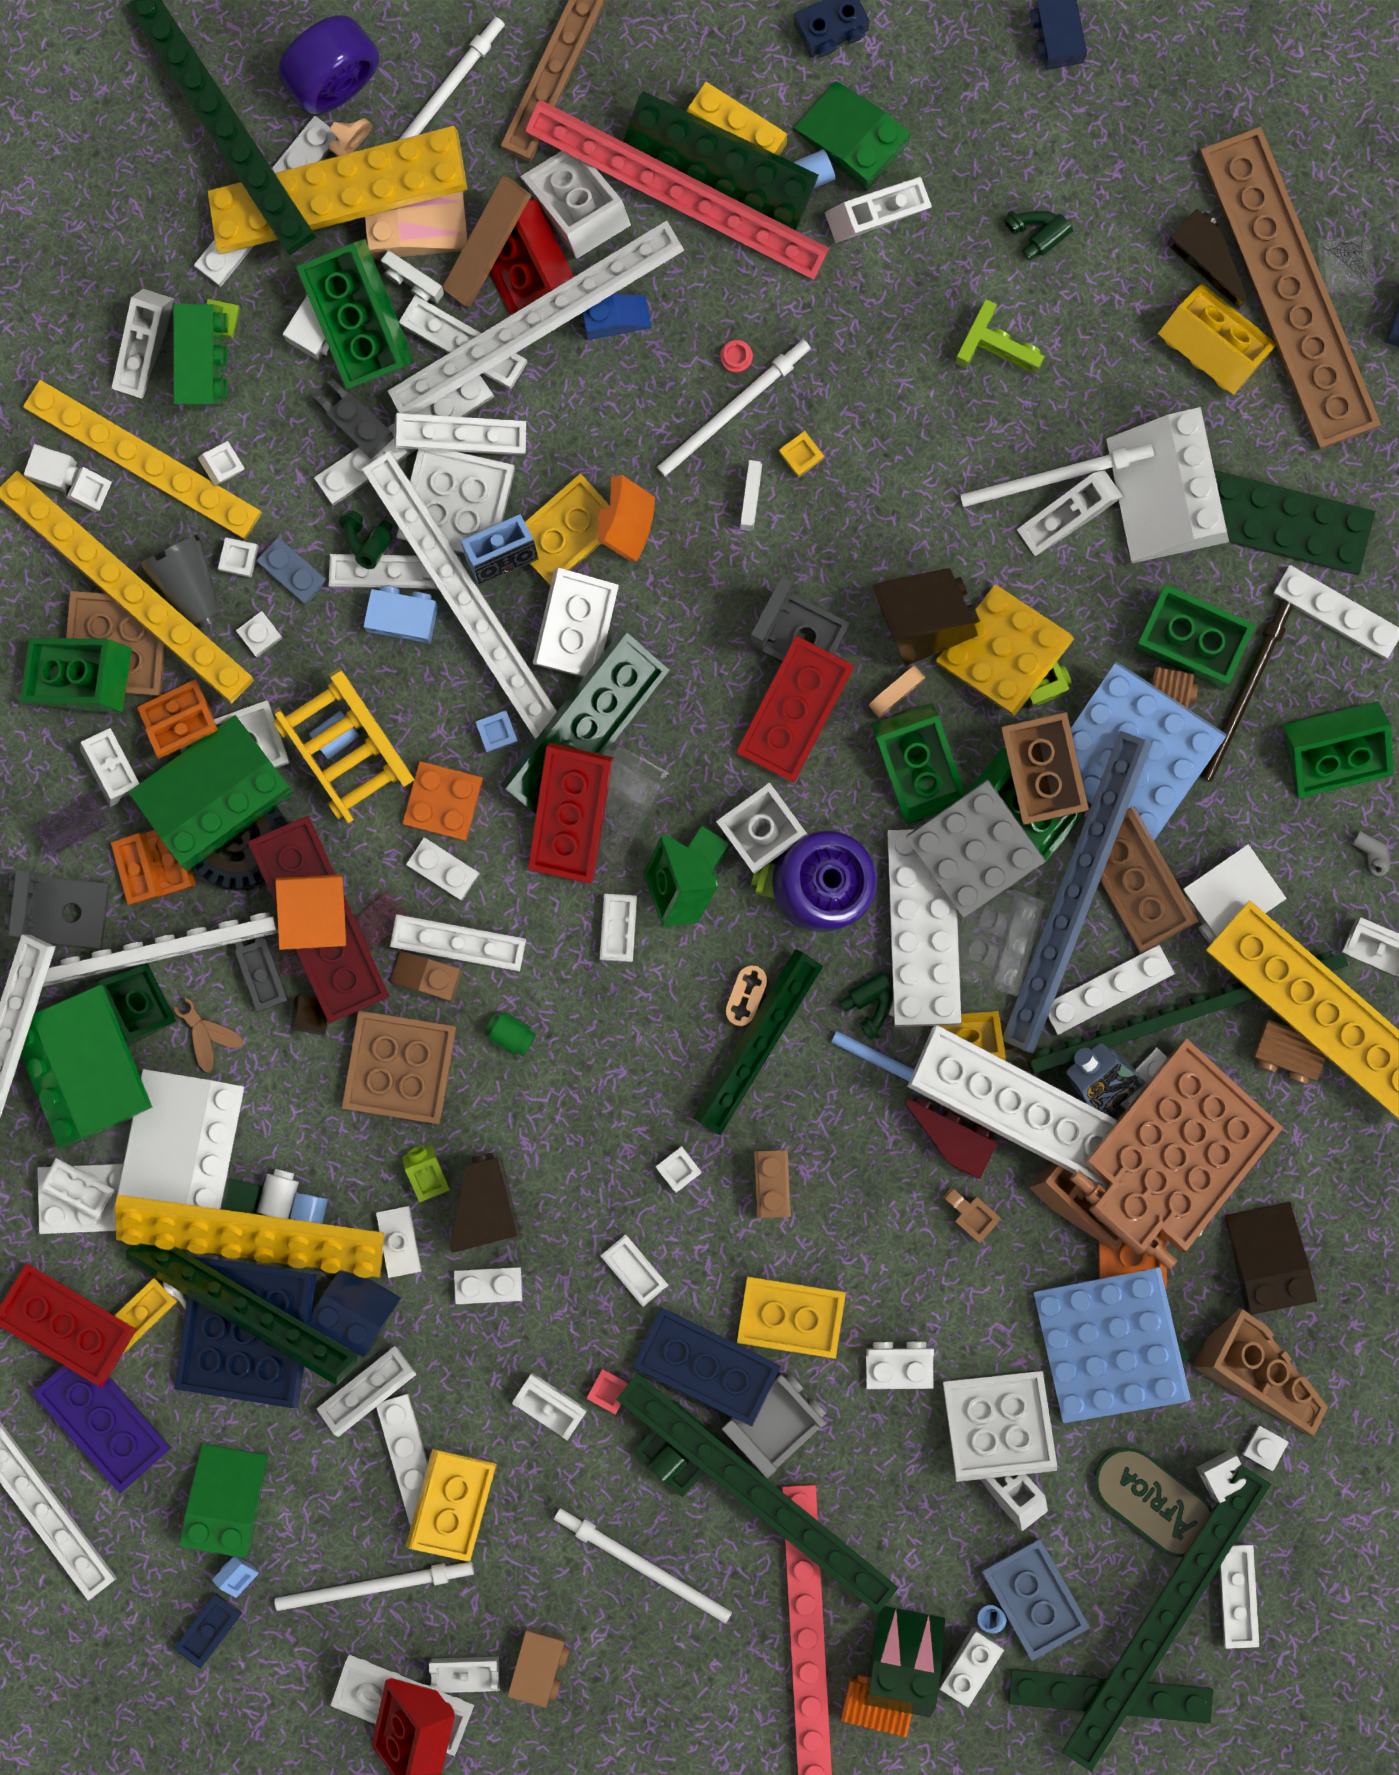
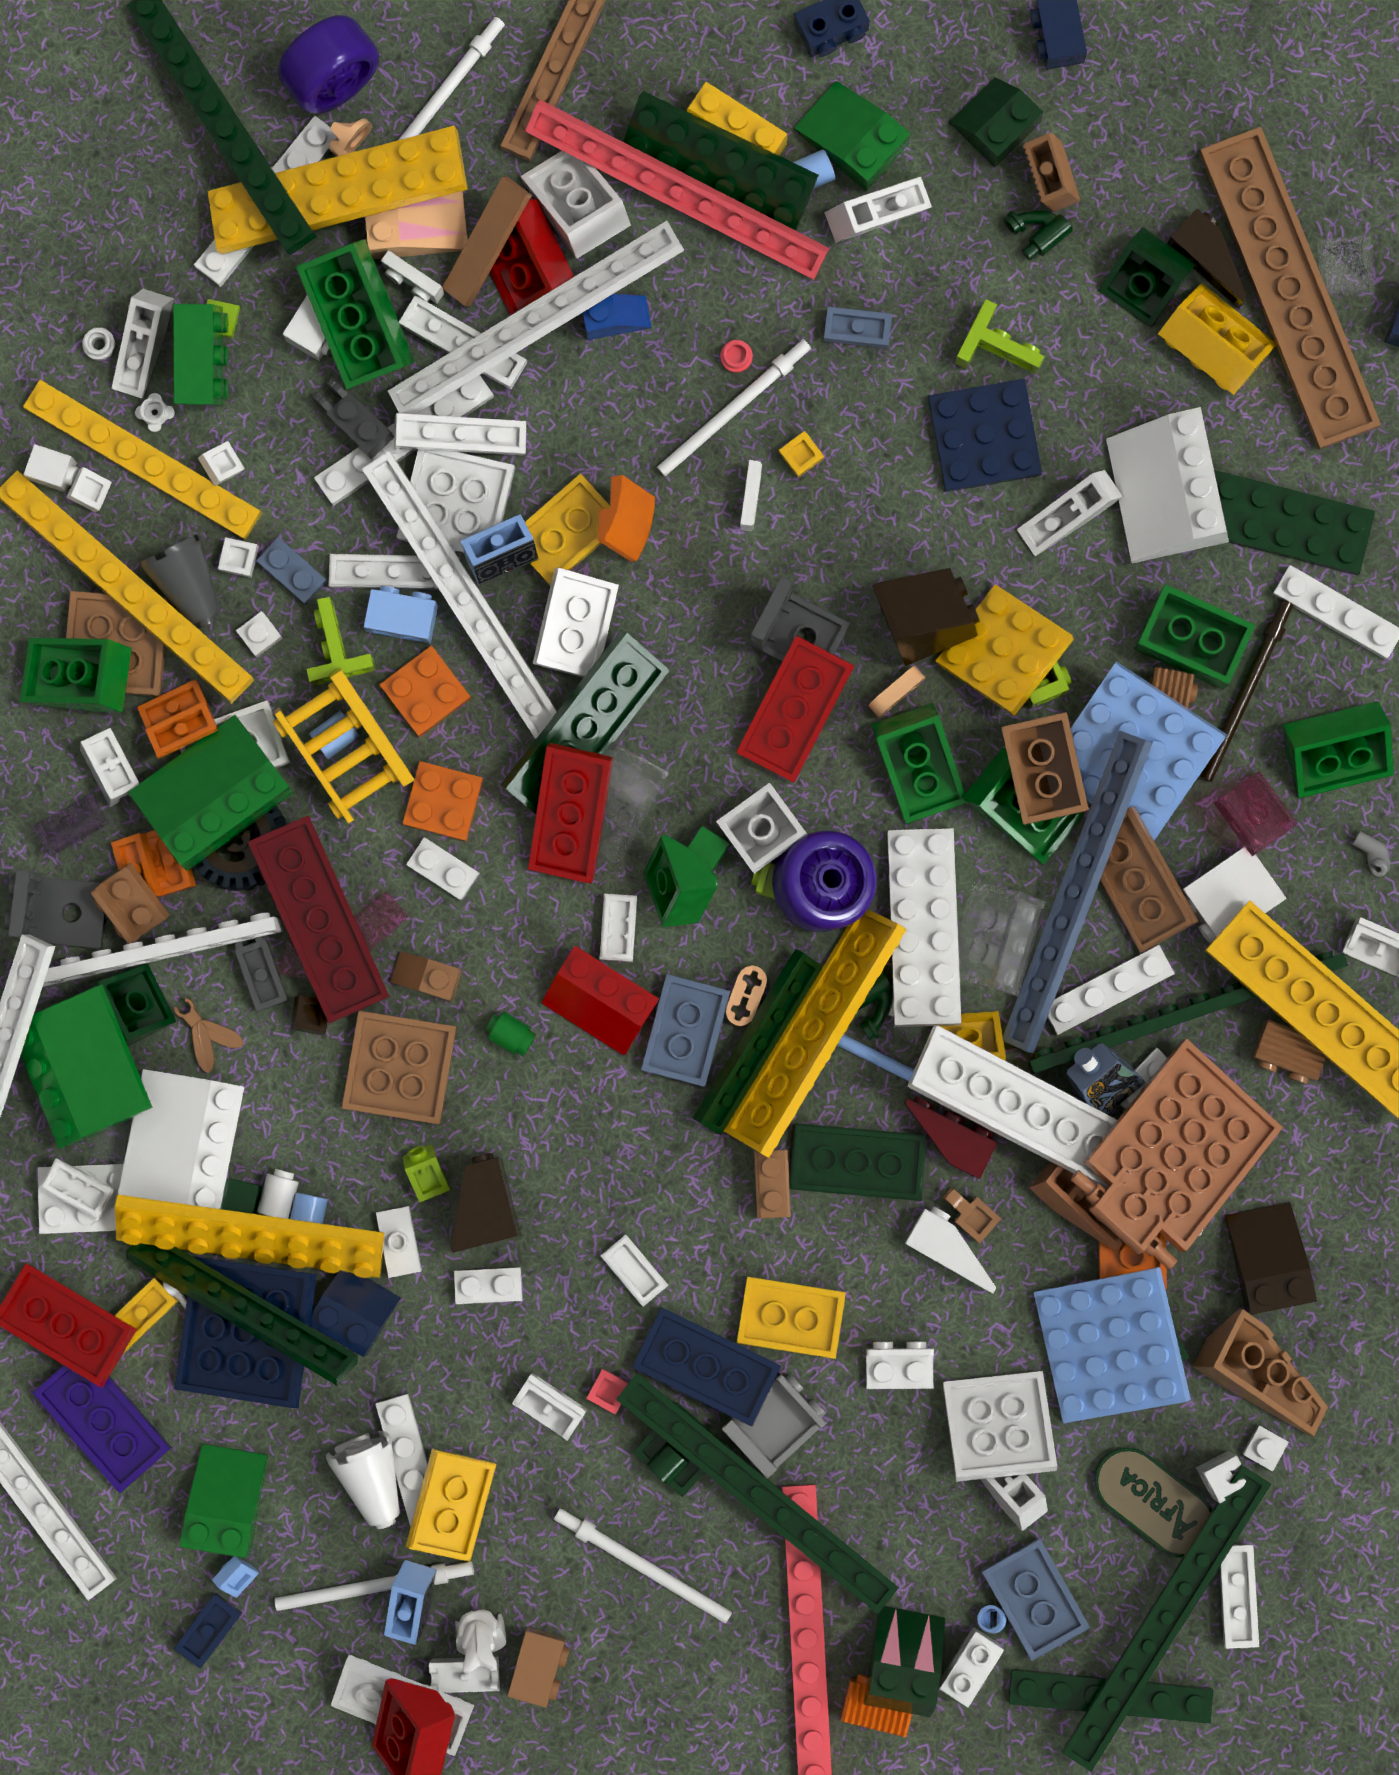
orange slope [275,875,346,950] -> none
white plate [317,1346,416,1437] -> none
dark green plant [339,510,393,569] -> none
white tile [390,914,526,971] -> none
light blue plate [476,711,518,754] -> none
white plate [656,1146,702,1193] -> none
light grey plate [906,779,1046,918] -> none
white bar [961,443,1155,507] -> none
none -> white plate [82,328,116,360]
none -> medium nougat bracket [91,862,170,944]
none -> white plate [135,393,175,432]
none -> lime bracket [306,597,376,686]
none -> white cone [326,1431,400,1529]
none -> orange plate [379,645,471,738]
none -> light blue brick [384,1560,437,1645]
none -> white hair [455,1610,506,1673]
none -> red slope [541,946,659,1056]
none -> sand blue plate [641,974,730,1087]
none -> yellow plate [724,910,907,1158]
none -> dark green tile [789,1123,927,1201]
none -> sand blue plate [824,306,892,349]
none -> white slope [904,1206,996,1293]
none -> dark blue plate [928,379,1042,492]
none -> dark green slope [949,77,1043,167]
none -> medium nougat brick [1023,133,1080,212]
none -> dark green slope [1098,227,1195,327]
none -> clear pink tile [1214,771,1297,856]

